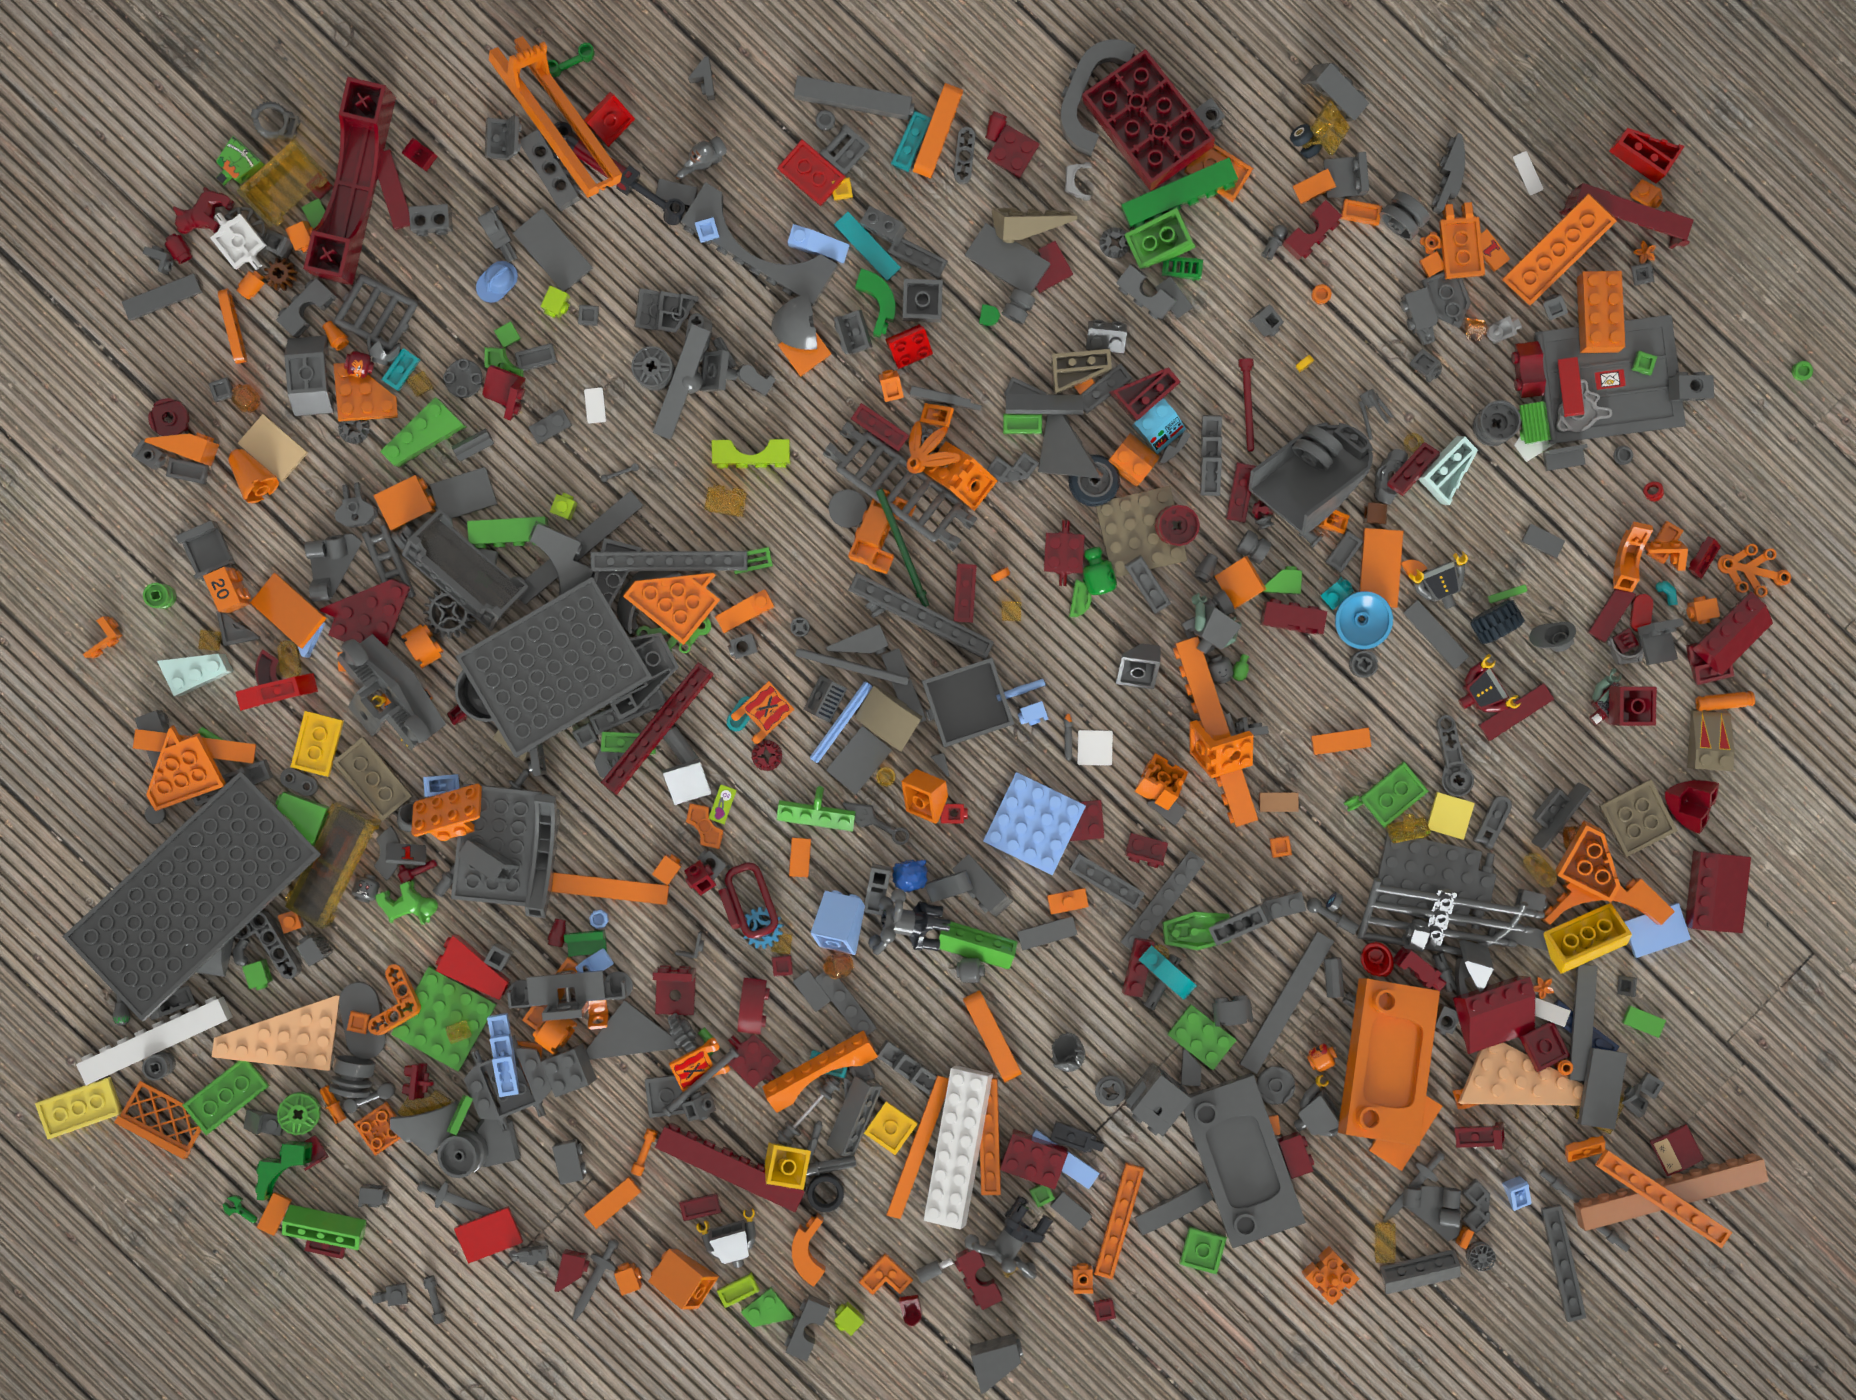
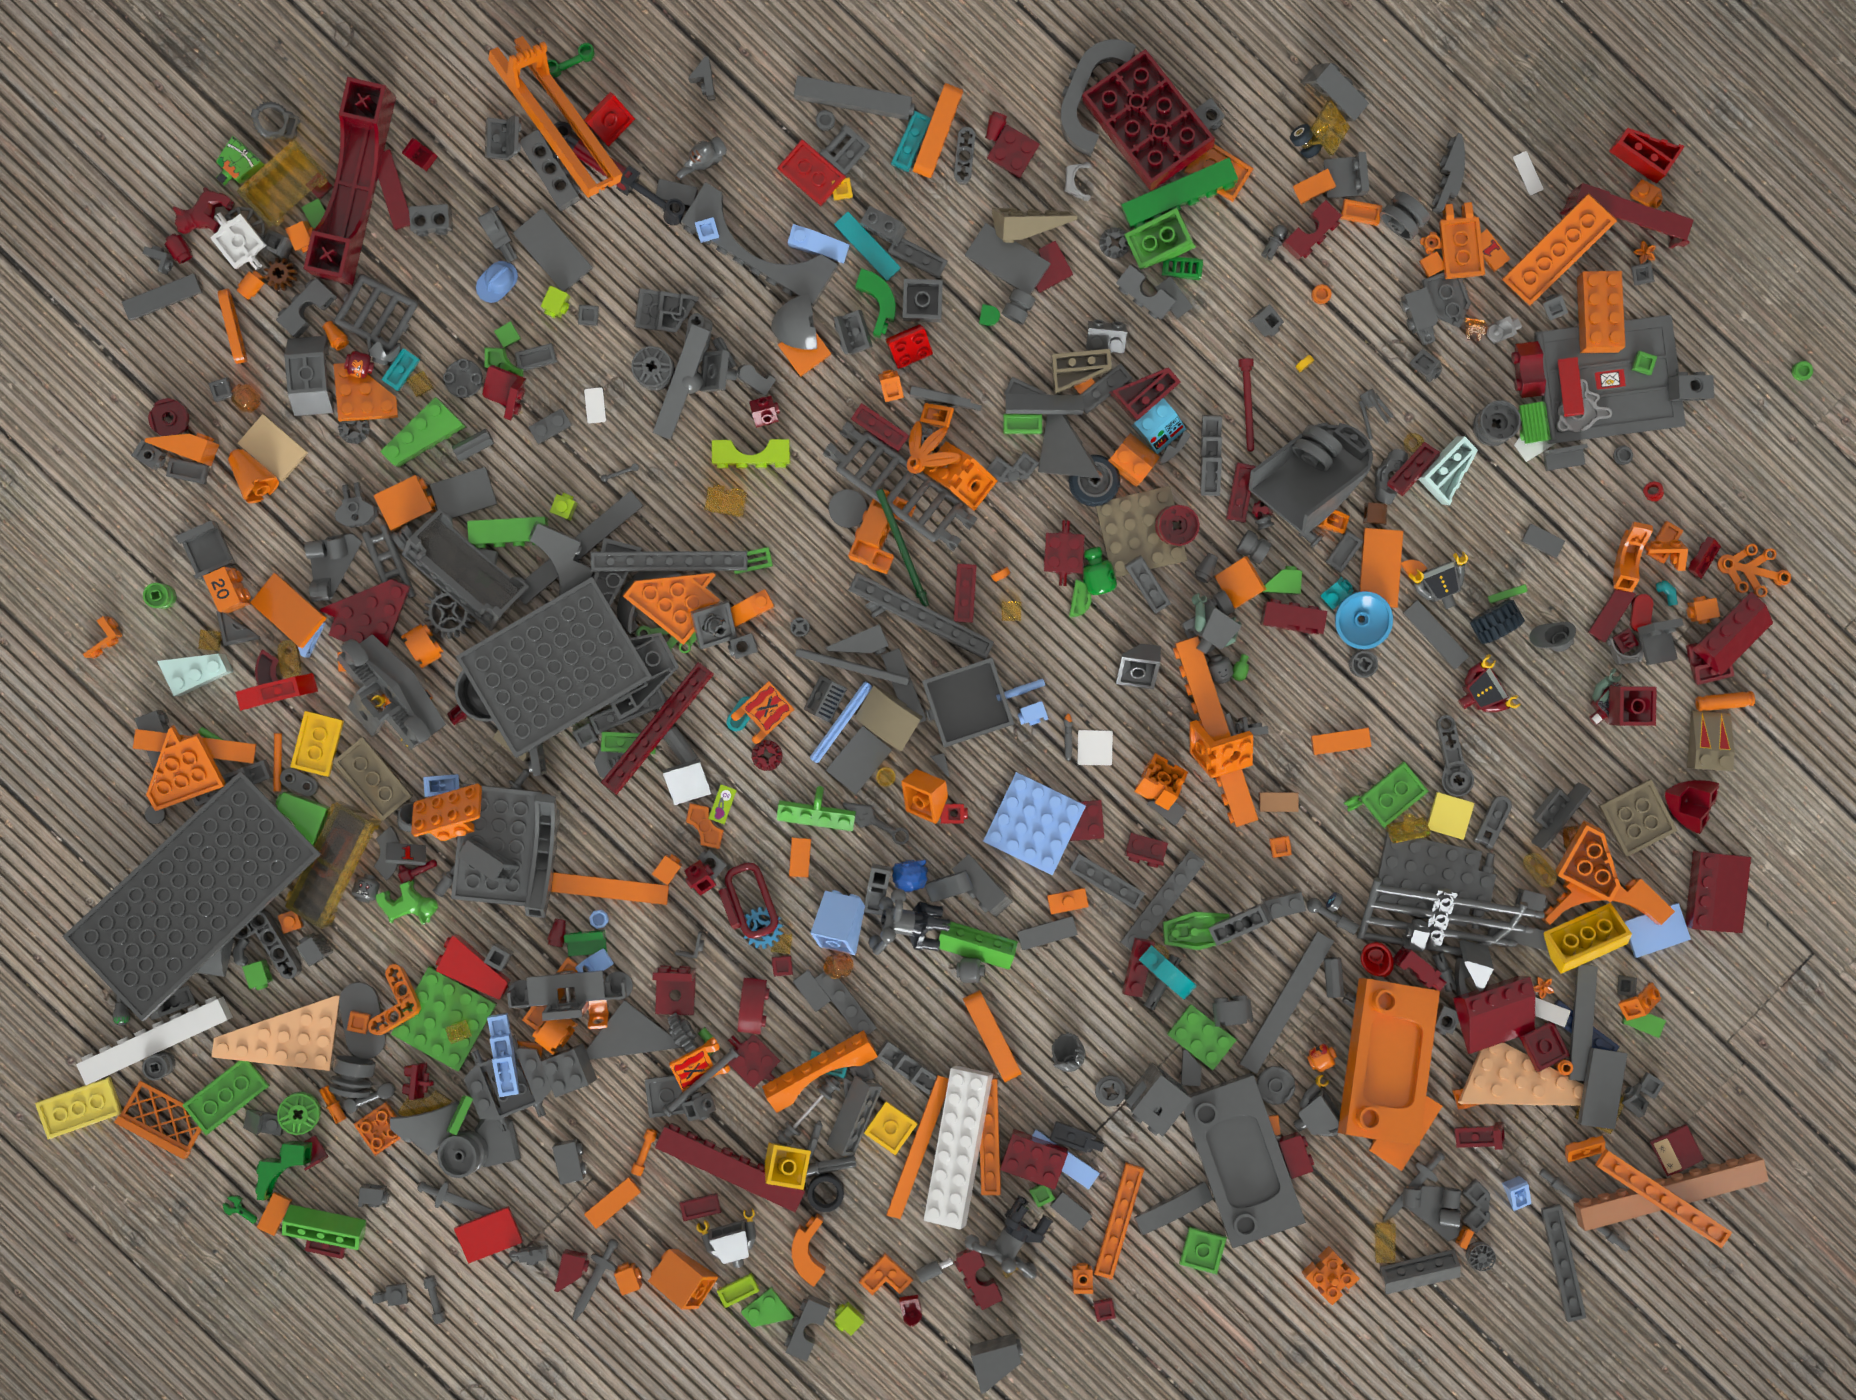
dark red tile [1478,683,1554,741] -> none
none -> orange piece [273,733,282,791]
none -> dark grey plate [690,600,737,649]
none -> dark red brick [749,396,780,428]
none -> orange bracket [1618,982,1661,1021]

